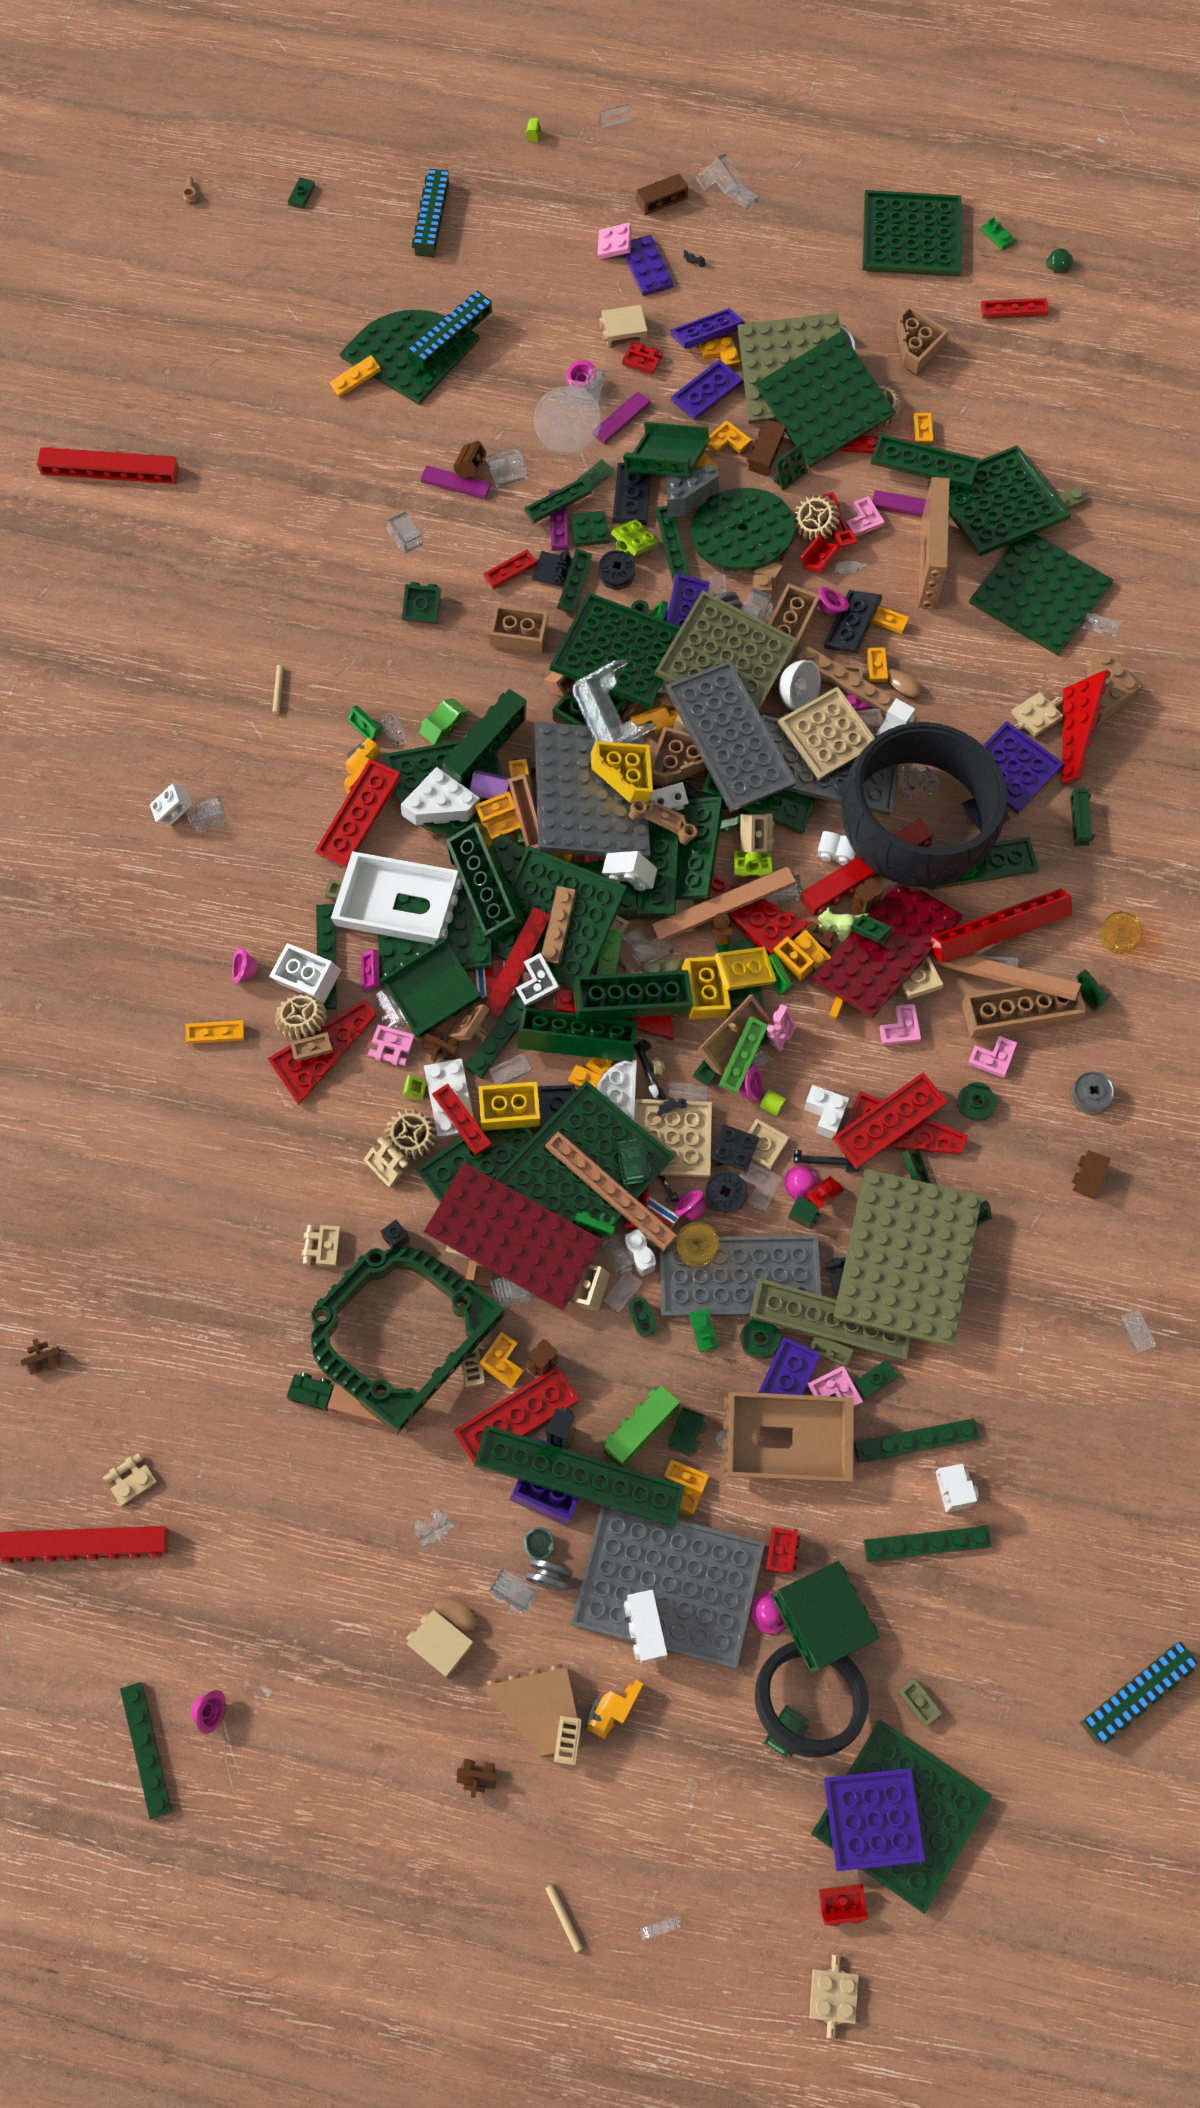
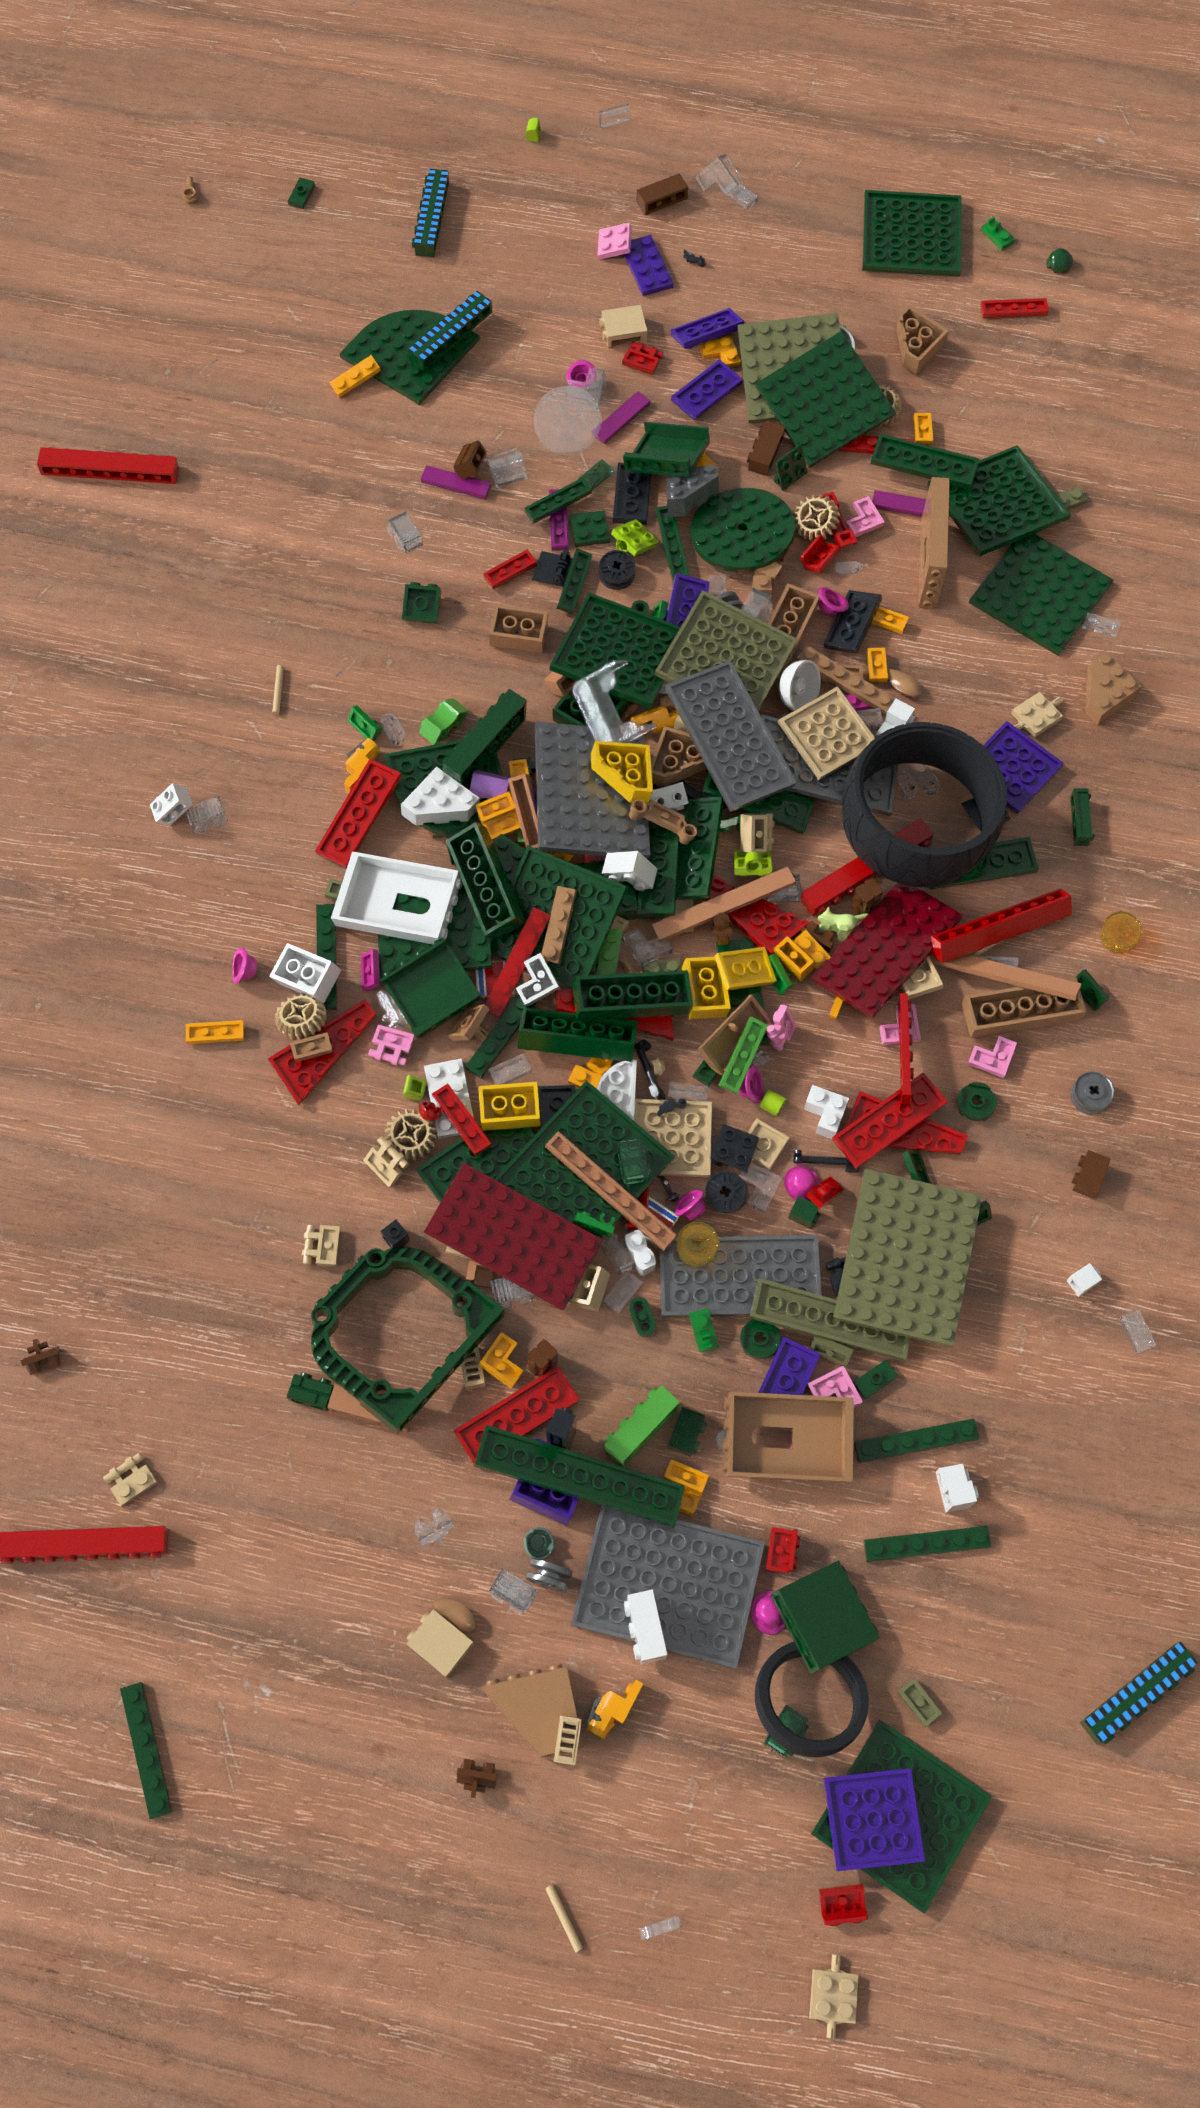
dark pink hat [191,1690,226,1735] -> none
reddish brown hips [423,1030,459,1062] -> none
light orange plate [707,420,752,454] -> none
white brick [817,831,856,866] -> none
dark green plate [851,914,893,946] -> none
red wing [1062,669,1111,785] -> none
none -> red plate [419,1101,442,1122]
none -> red plate [898,993,914,1104]
none -> white brick [1067,1263,1102,1297]

